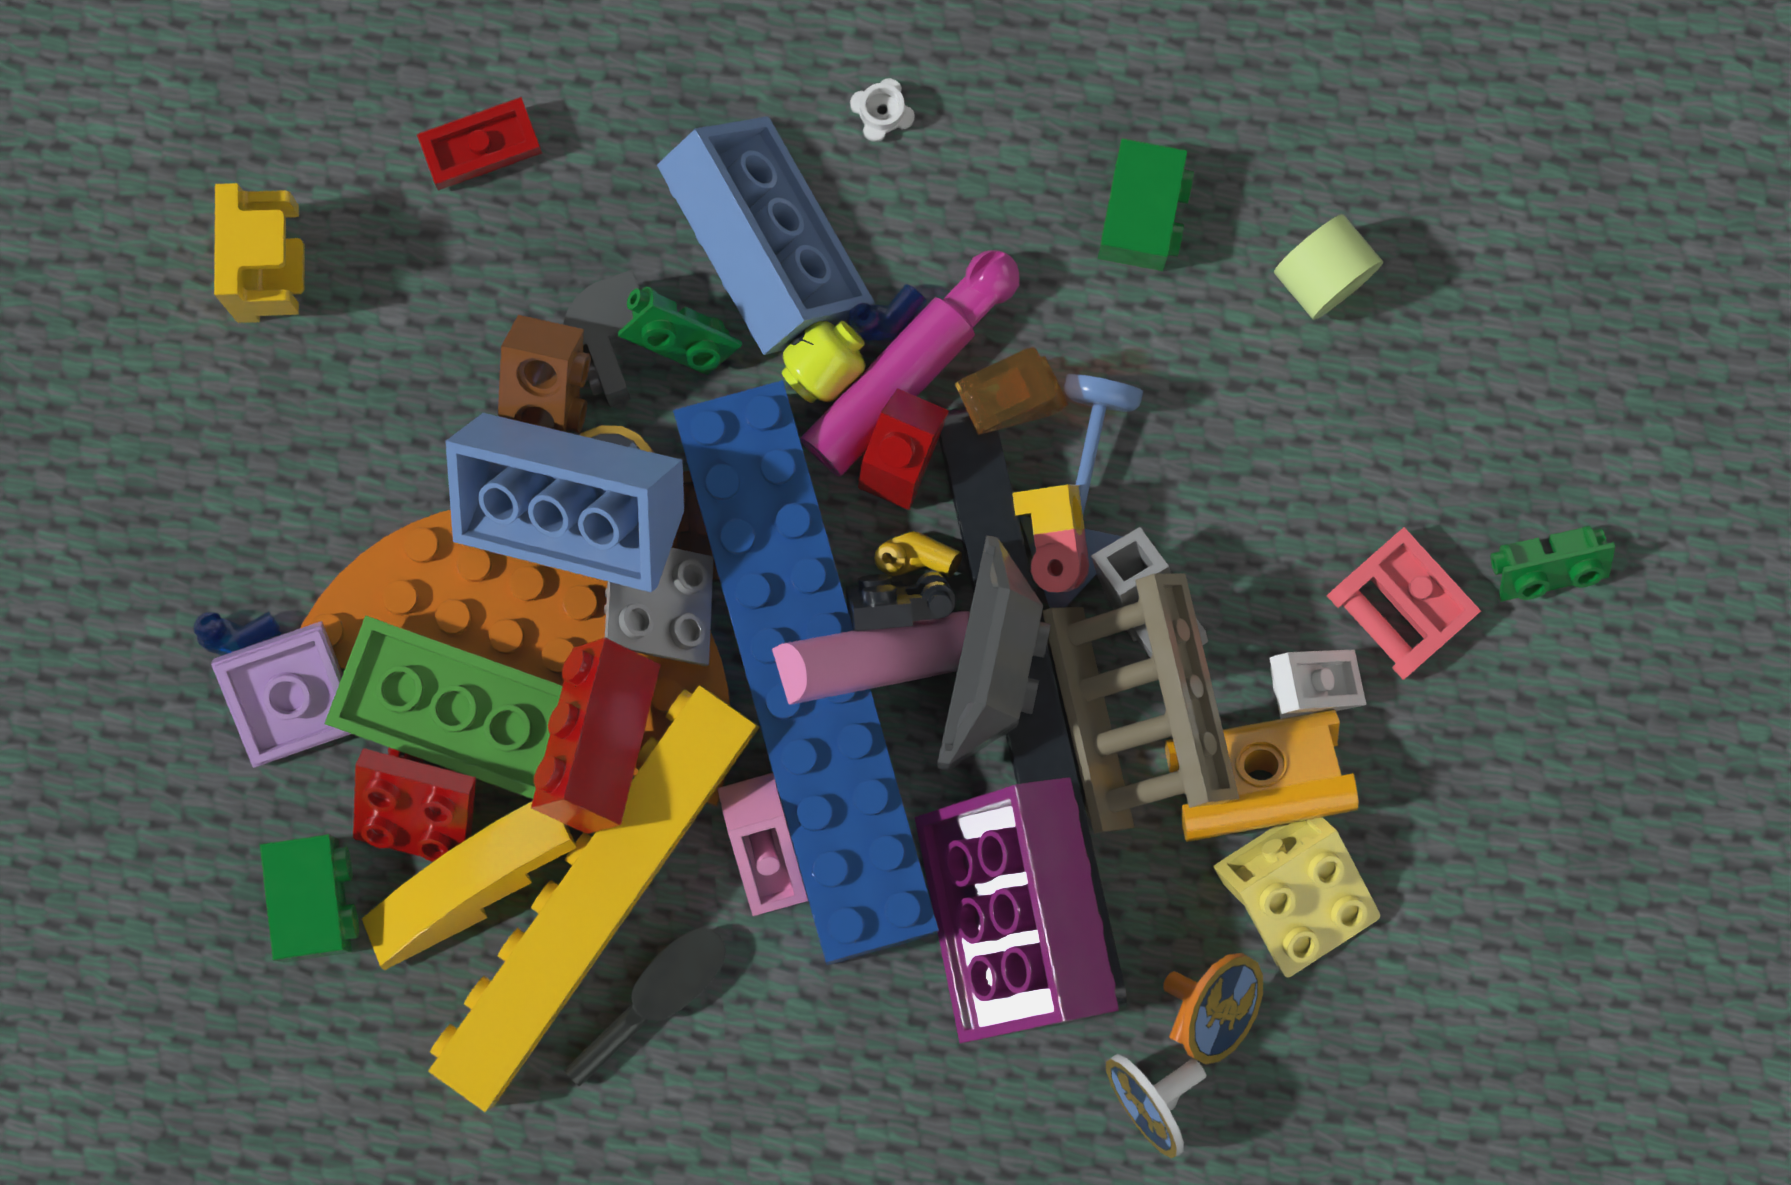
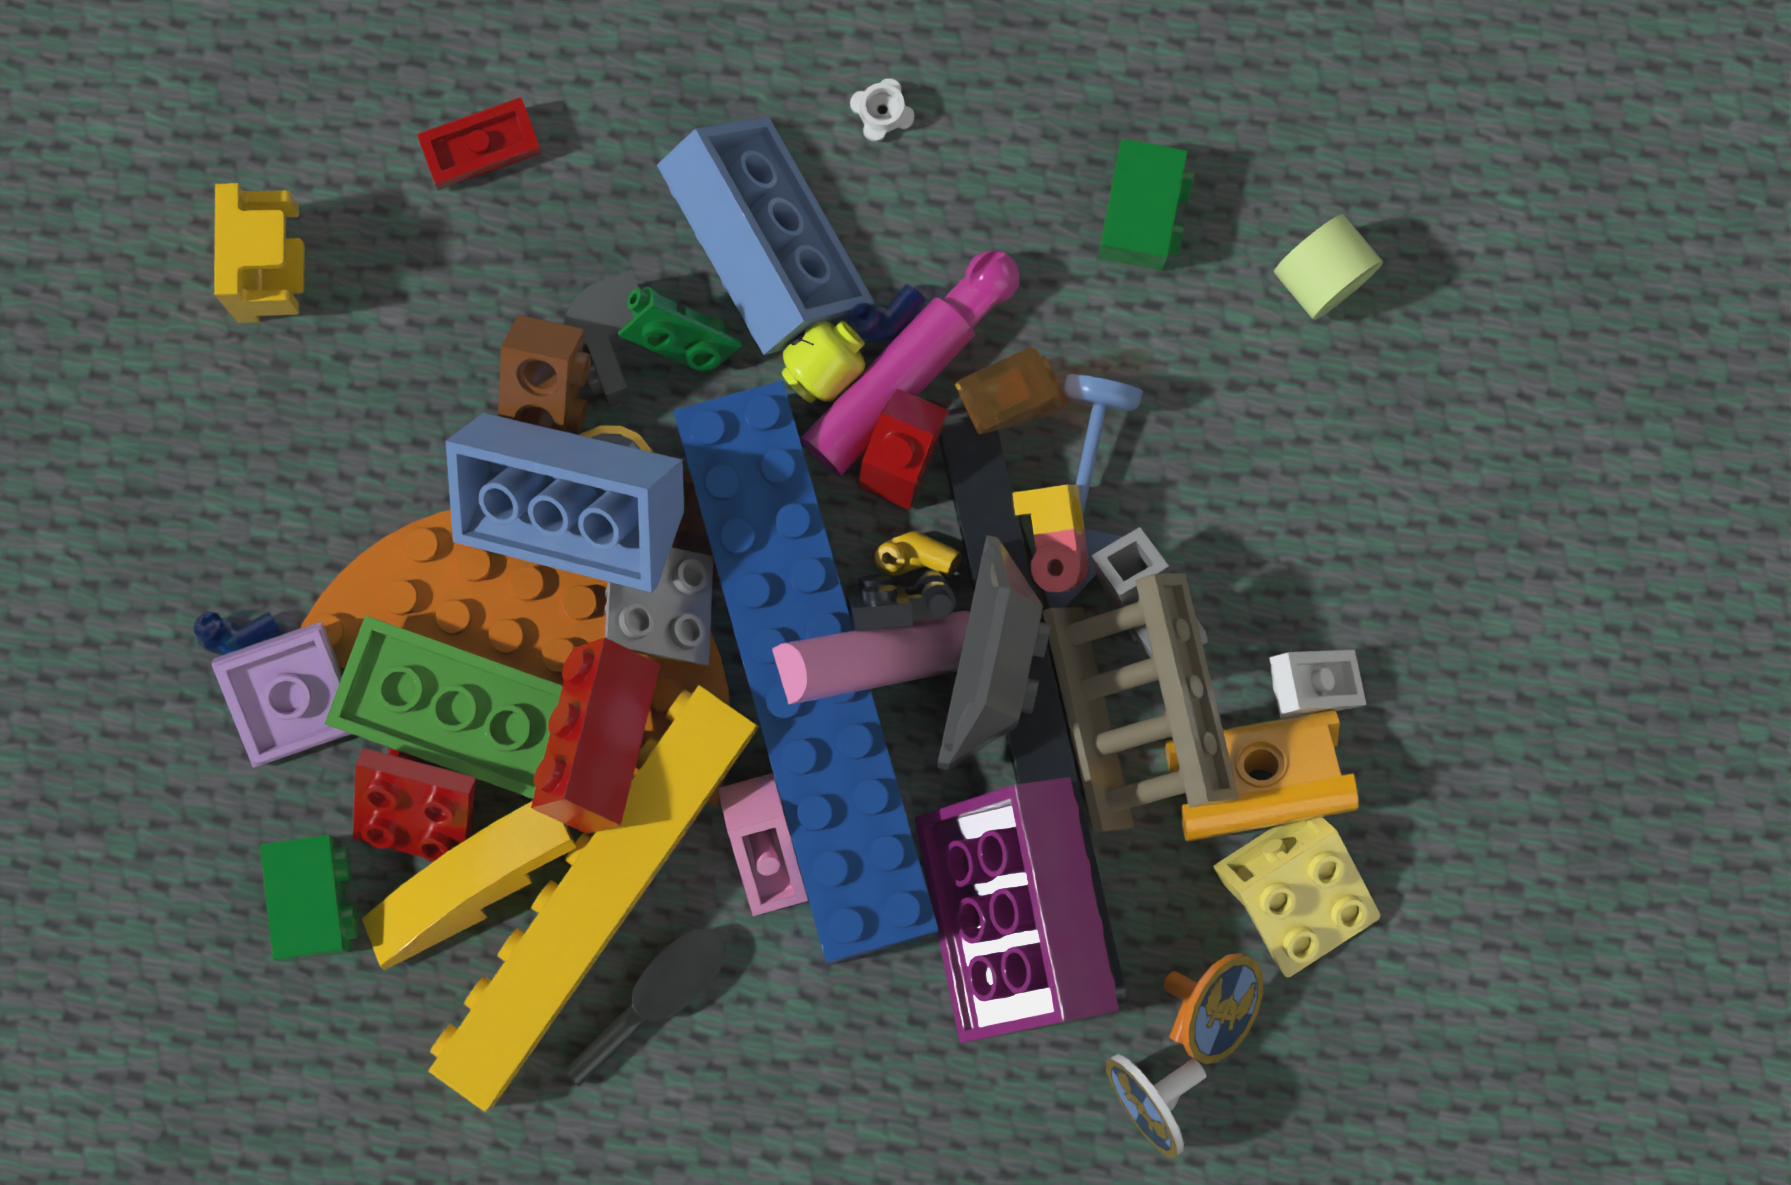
coral plate [1327,527,1481,680] -> none
green hinge [1490,525,1615,602] -> none

